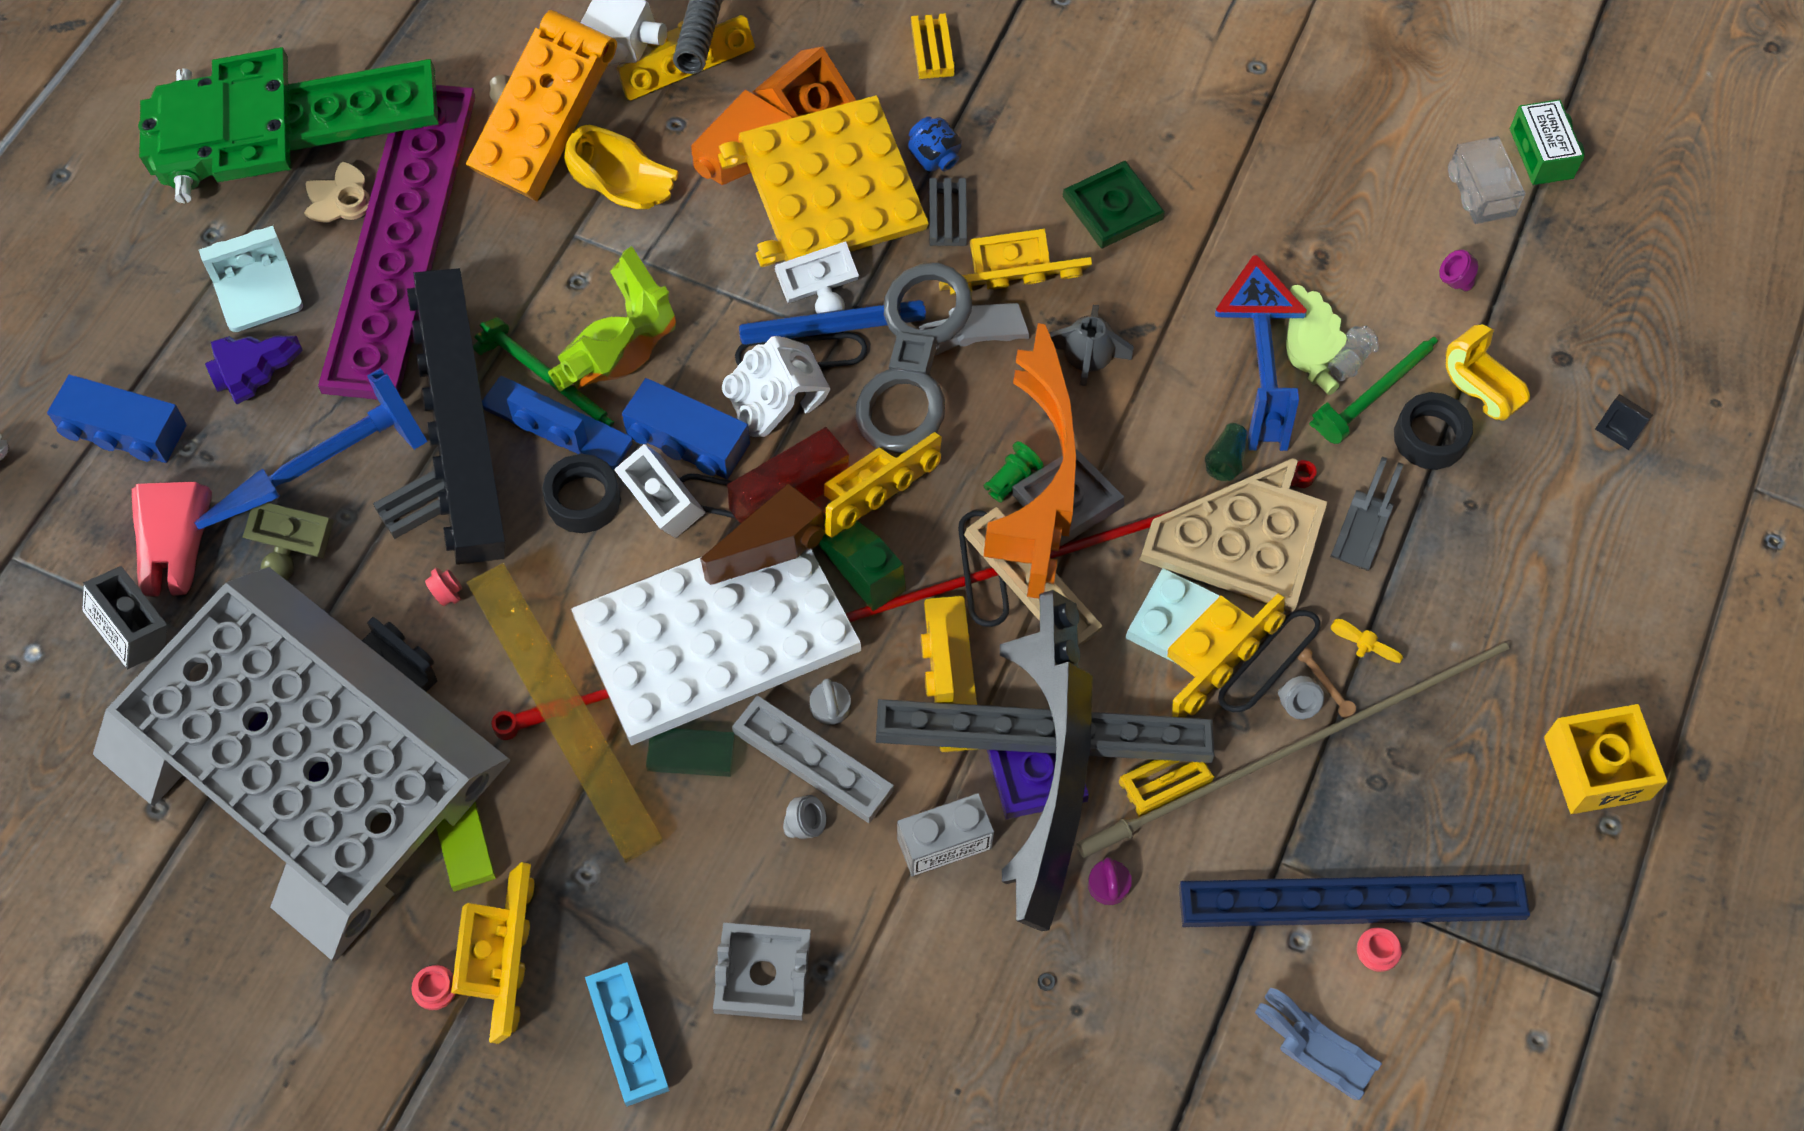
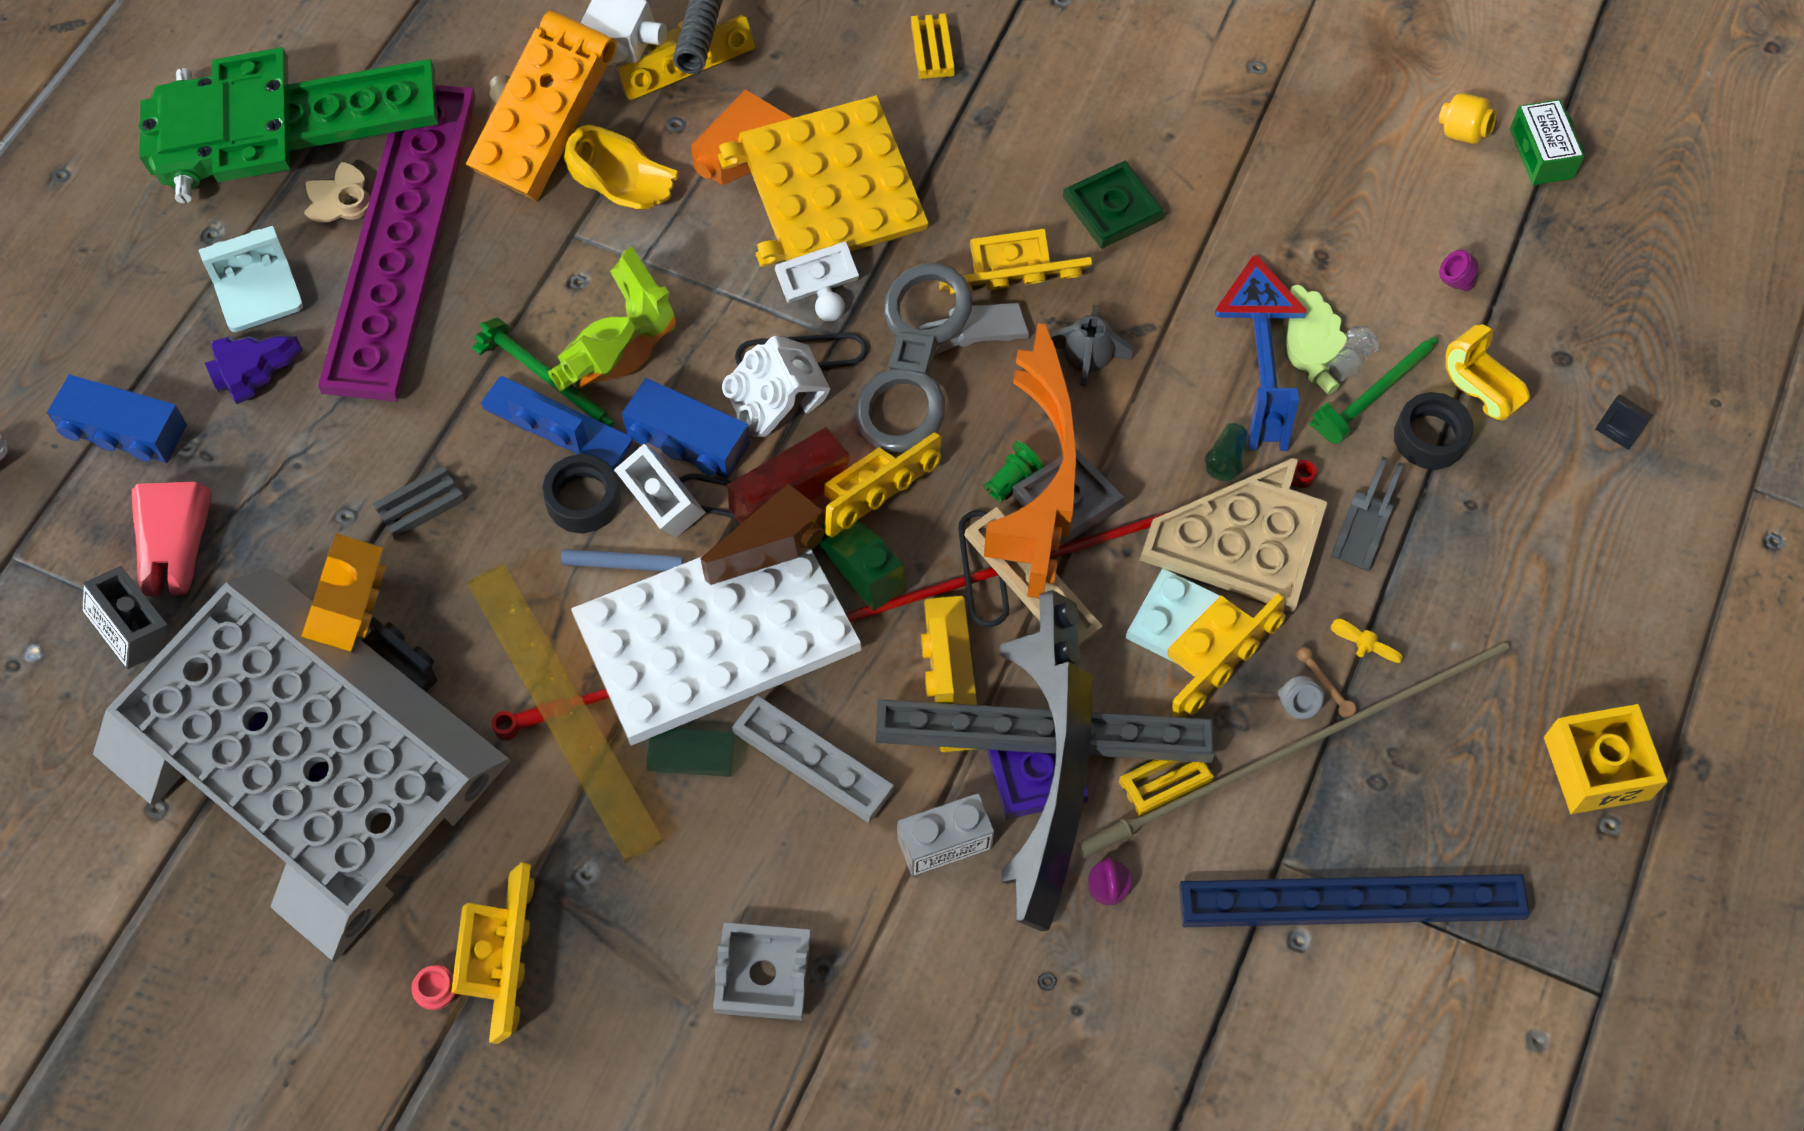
blue piece [194,368,428,529] -> none
olive plate [242,502,334,581] -> none
black brick [407,268,505,565] -> none
coral plate [425,568,462,607] -> none
lime tile [436,801,496,892] -> none
medium azure plate [585,962,670,1107] -> none
blue axle [739,300,926,345] -> none
orange slope [752,46,857,118] -> none
light grey tile [783,795,826,839] -> none
light grey tile [810,679,851,725] -> none
blue head [908,116,962,172] -> none
dark grey tile [929,178,967,246] -> none
black piece [1218,610,1321,712] -> none
sand blue arm [1255,988,1382,1100] -> none
coral plate [1357,927,1402,972] -> none
clear brick [1448,136,1526,224] -> none
none -> light orange arch [301,533,386,652]
none -> sand blue bar [561,549,684,571]
none -> yellow head [1439,93,1497,144]

